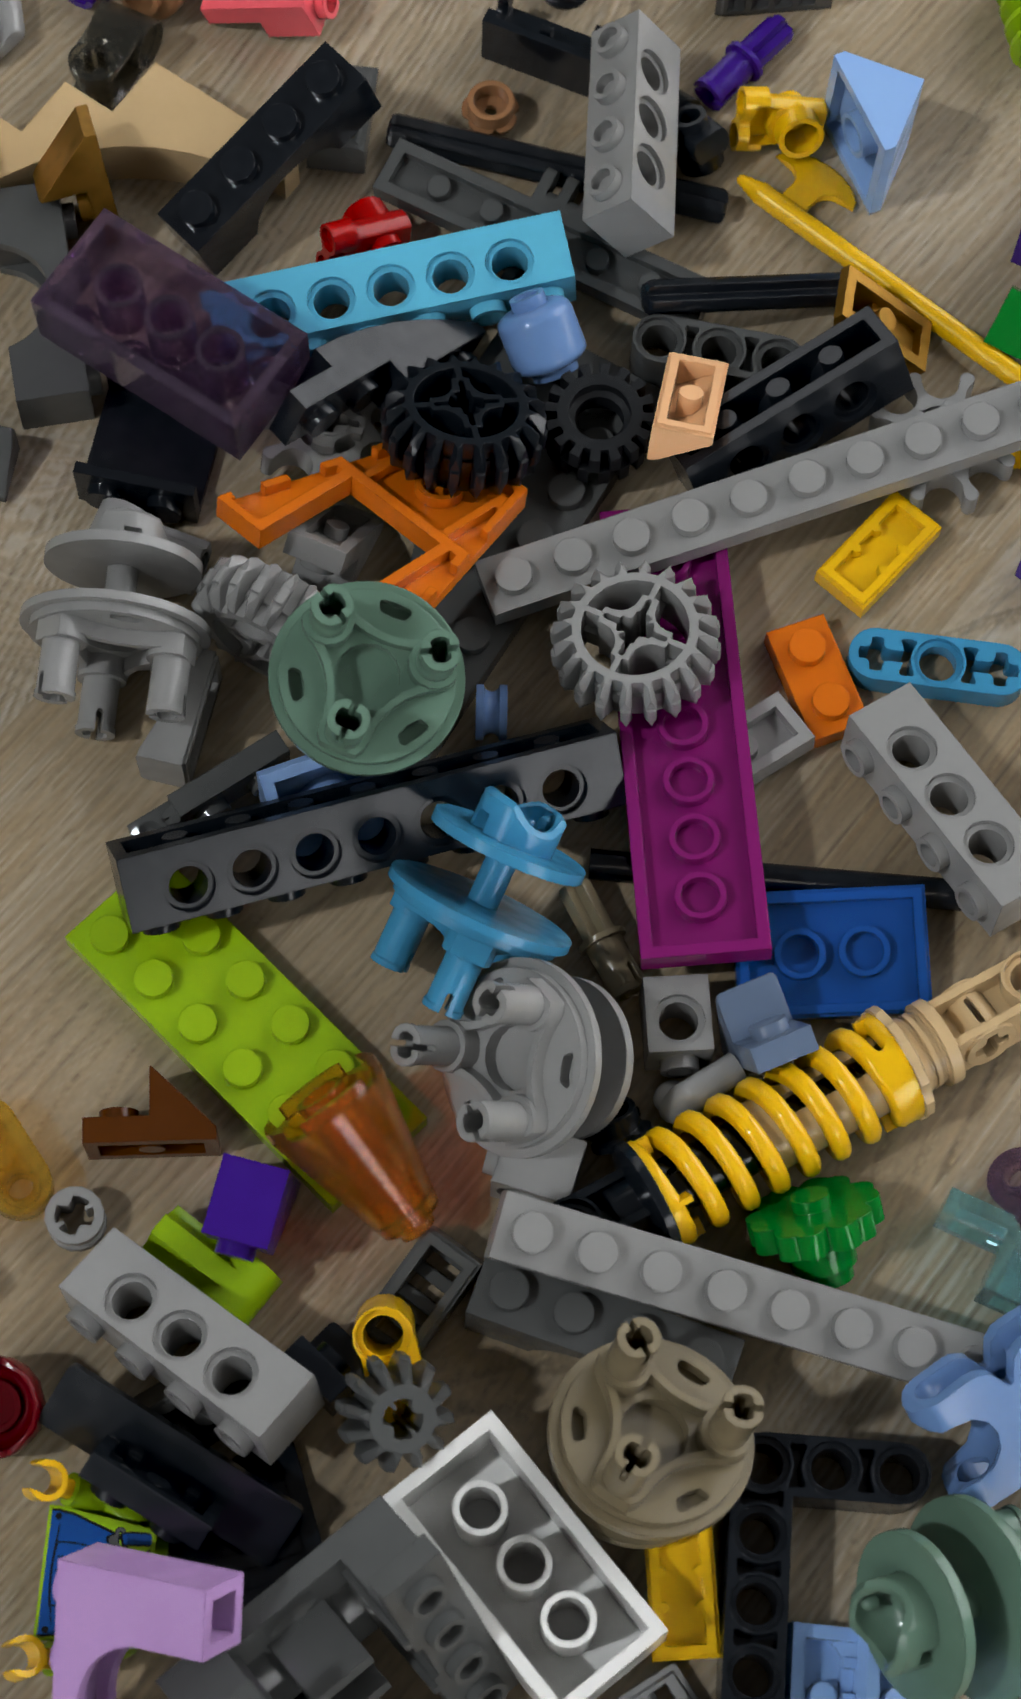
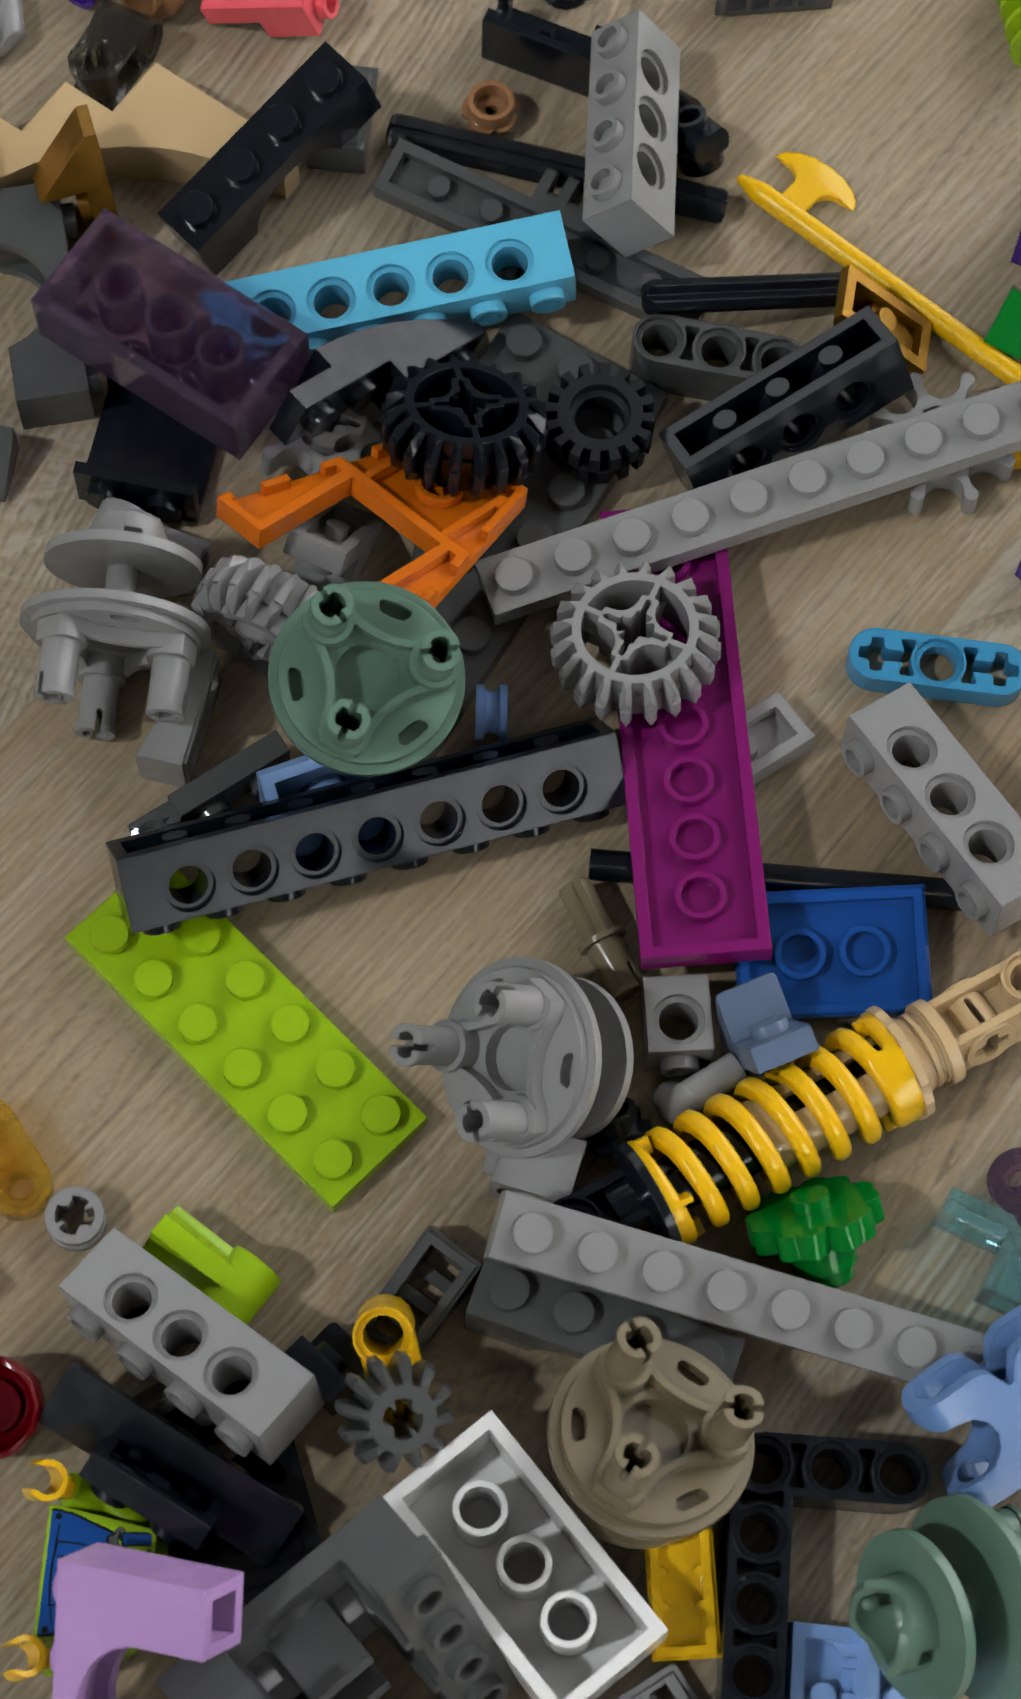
reddish brown slope [82,1066,221,1160] -> none
dark purple slope [201,1153,301,1263] -> none
clear orange cone [264,1052,439,1243] -> none
red plate [316,196,412,262] -> none
dark azure piece [370,786,586,1020] -> none
medium blue head [497,288,586,384] -> none
light nougat slope [646,352,729,460] -> none
dark purple axle [694,14,794,111] -> none
yellow plate [729,86,827,158] -> none
orange plate [764,614,864,749] -> none
yellow plate [814,492,942,618] -> none
light blue slope [824,51,924,214] -> none

